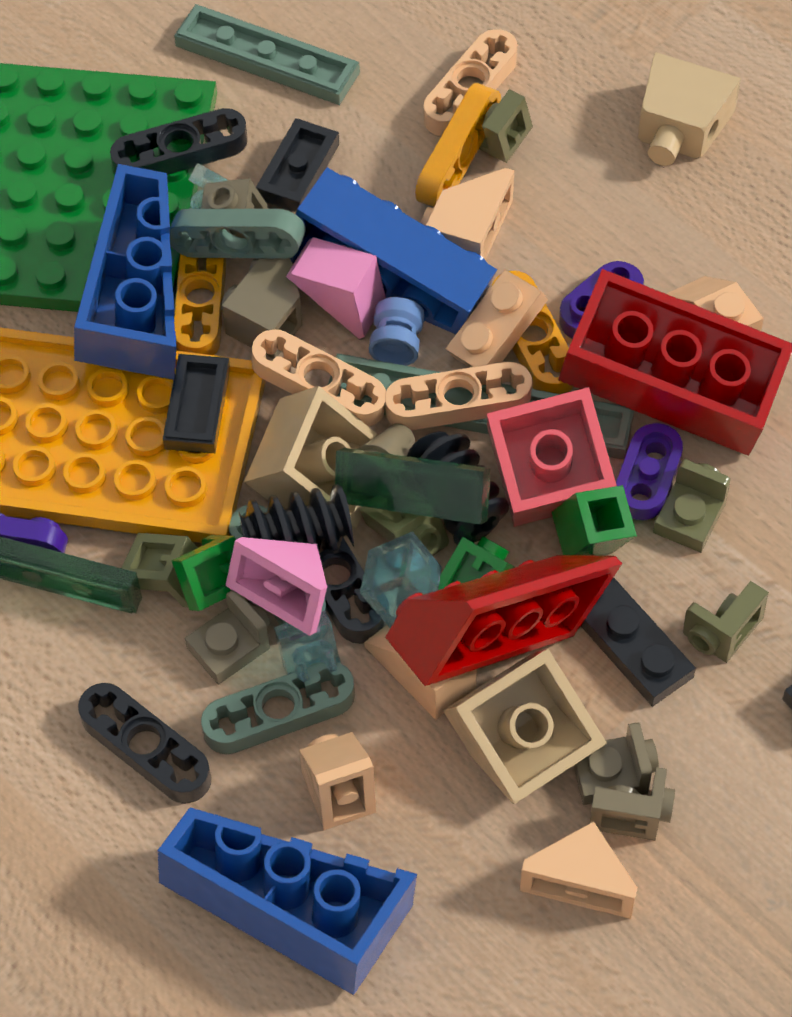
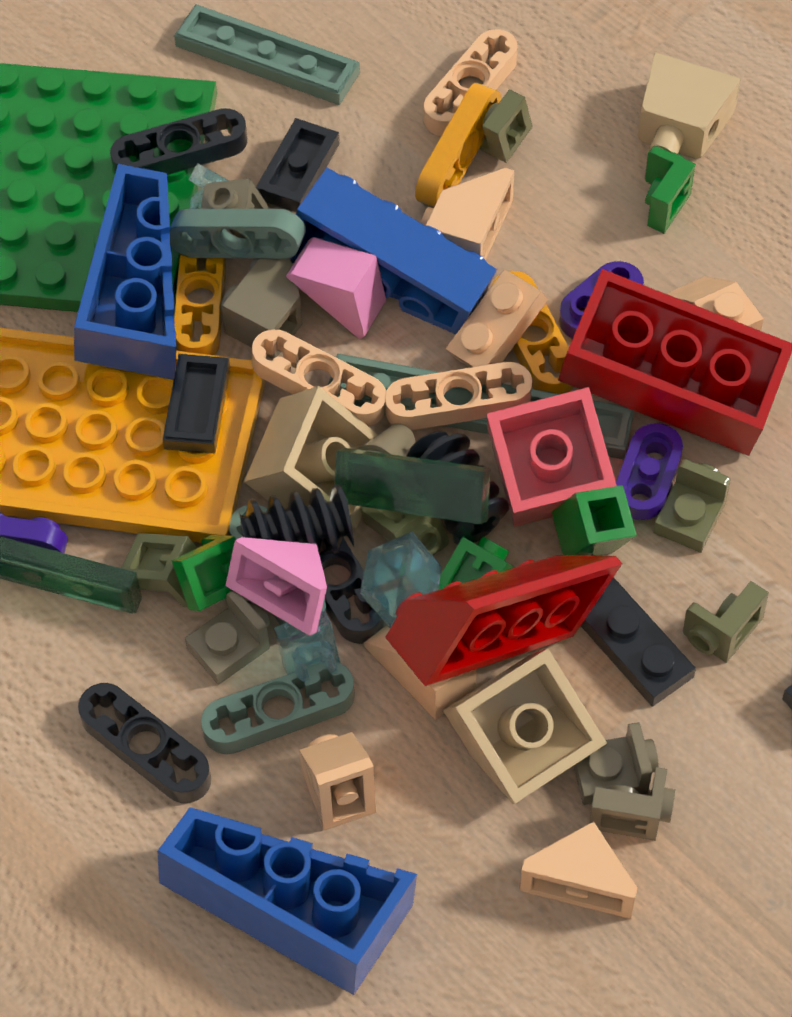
medium blue wheel [369,297,424,366] -> none
none -> green bracket [645,146,696,234]

